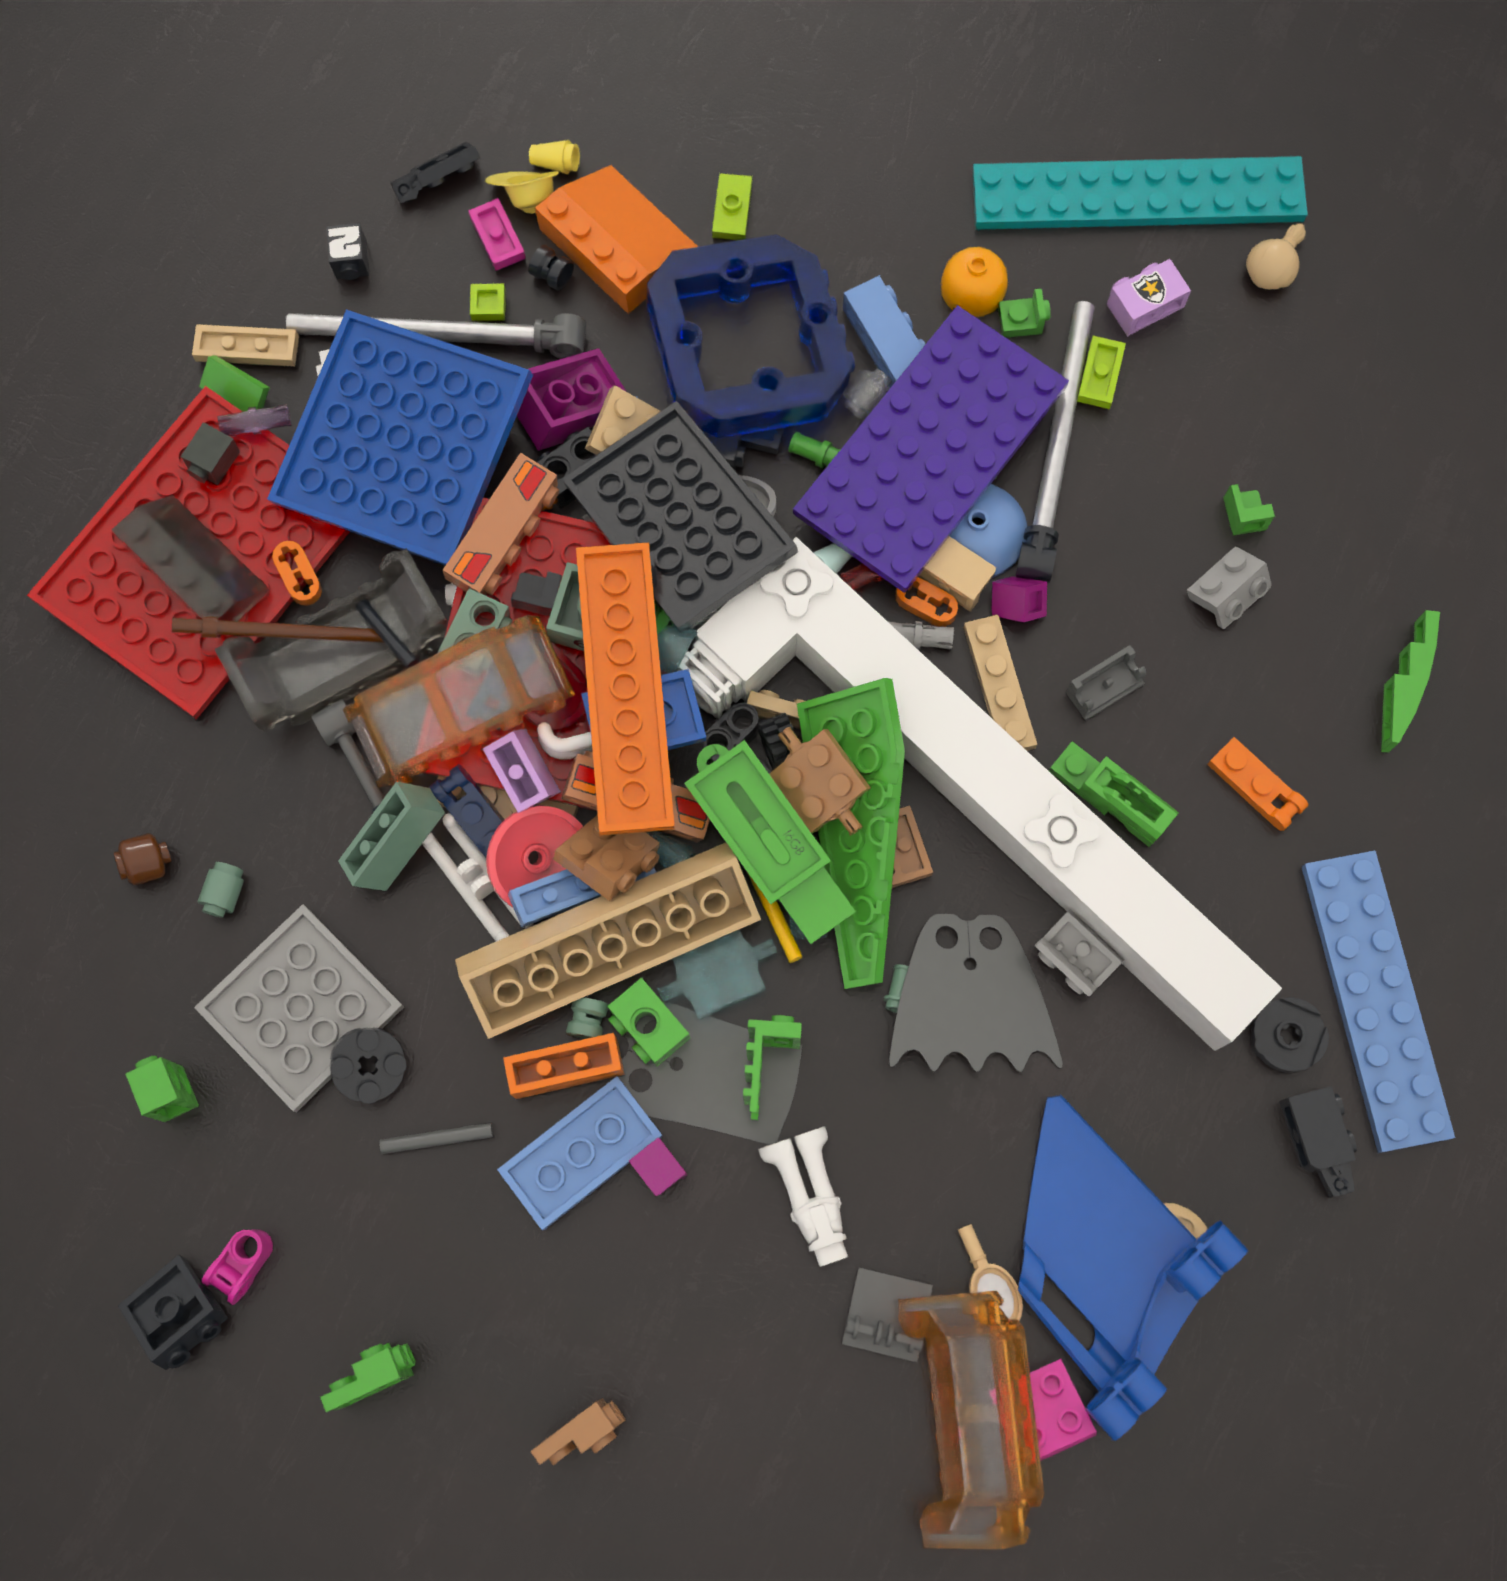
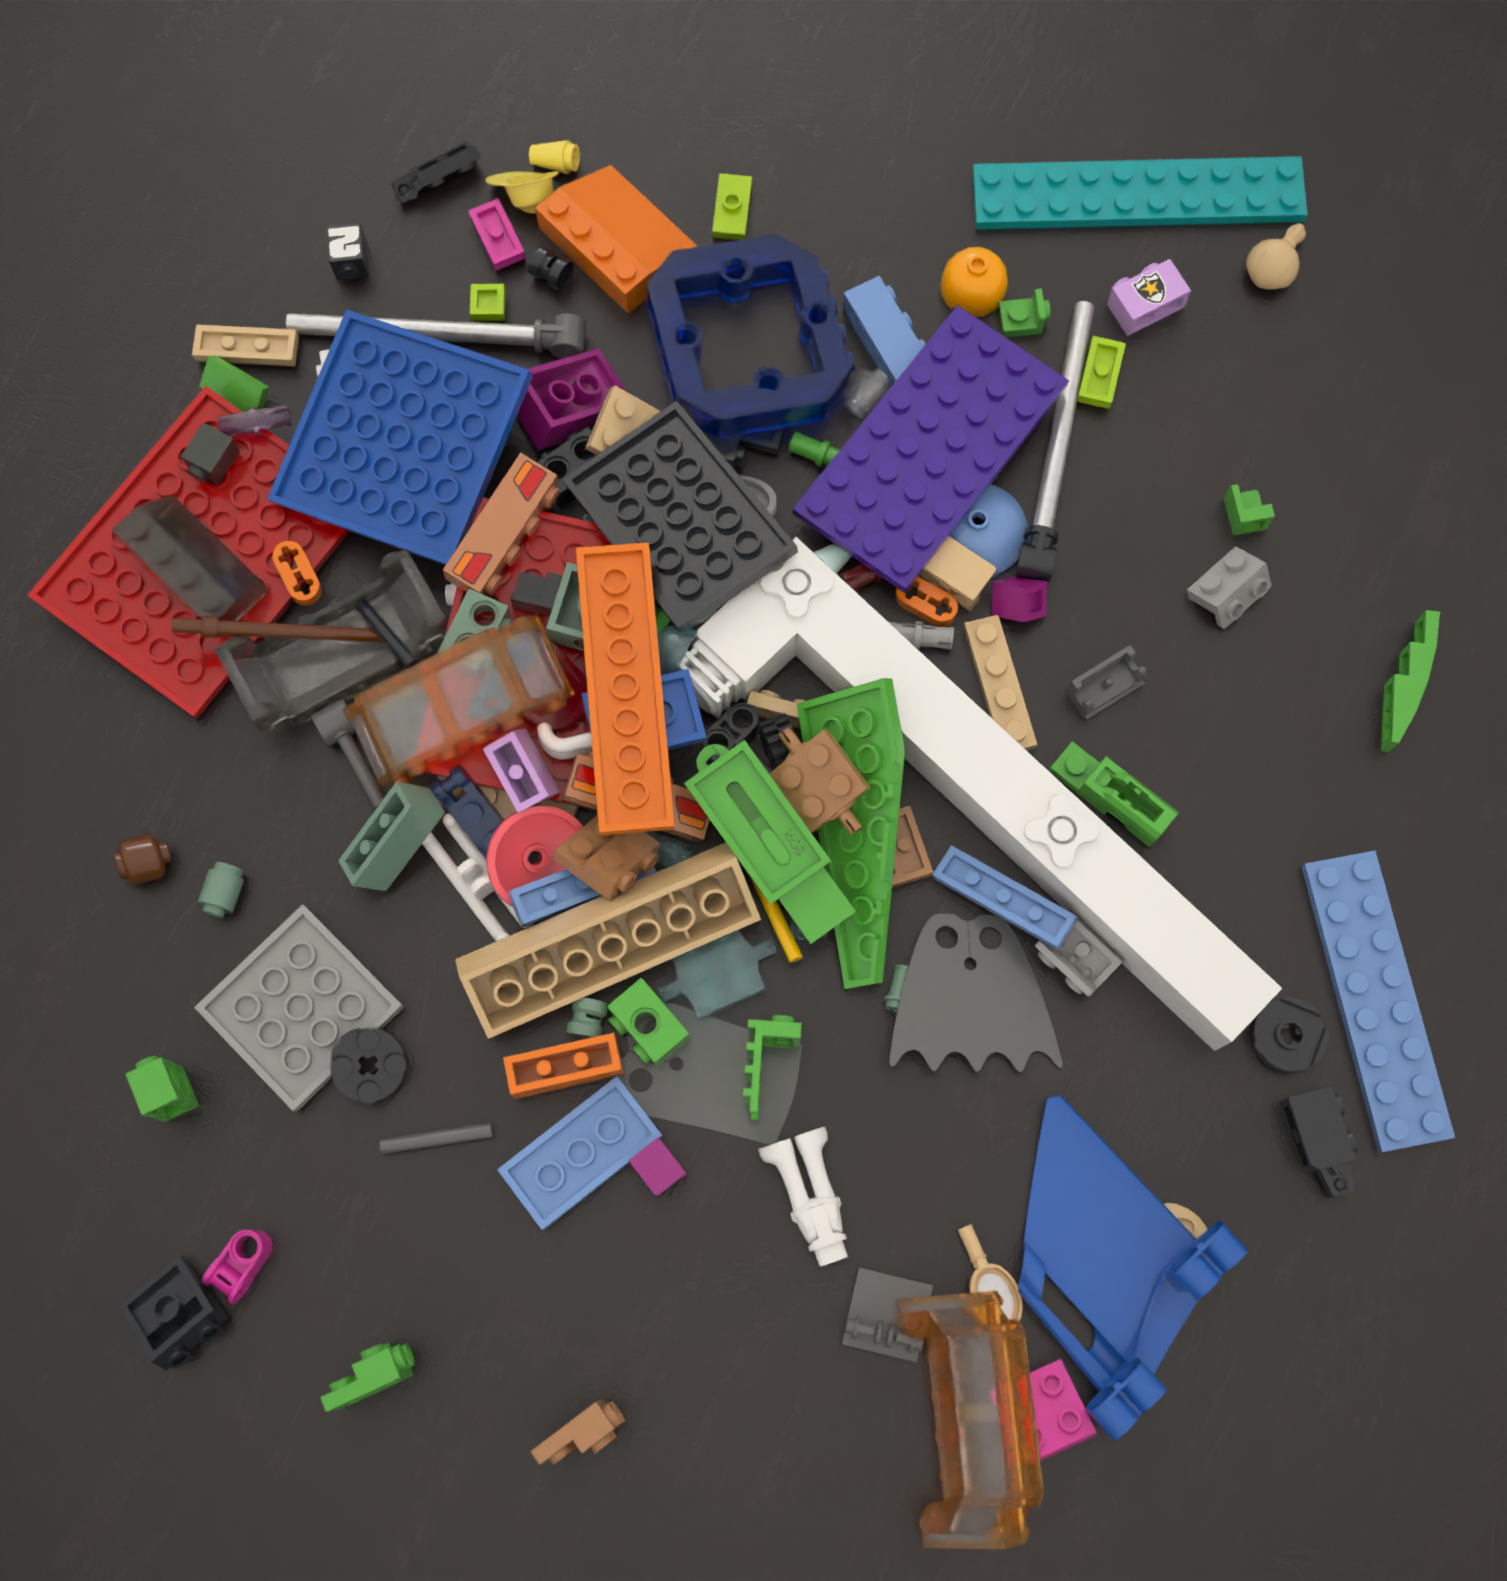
orange plate [1207,737,1309,831] -> none
none -> medium blue plate [932,845,1078,951]

